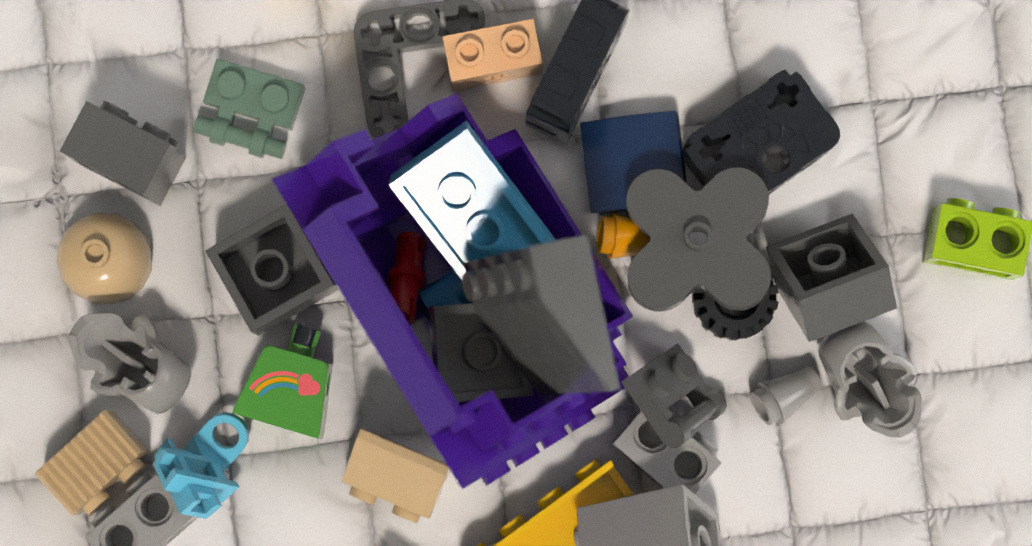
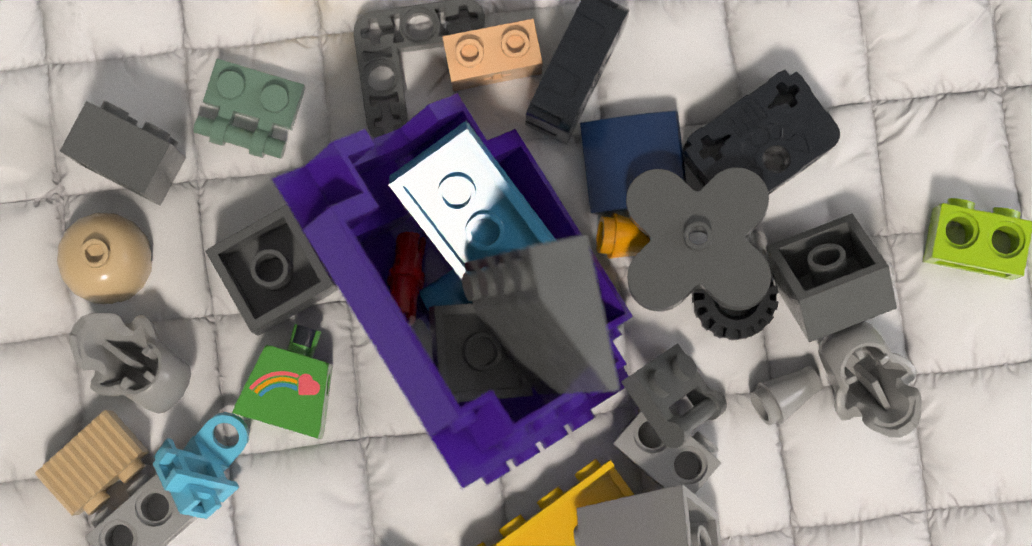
tan slope [342,429,450,523] -> none

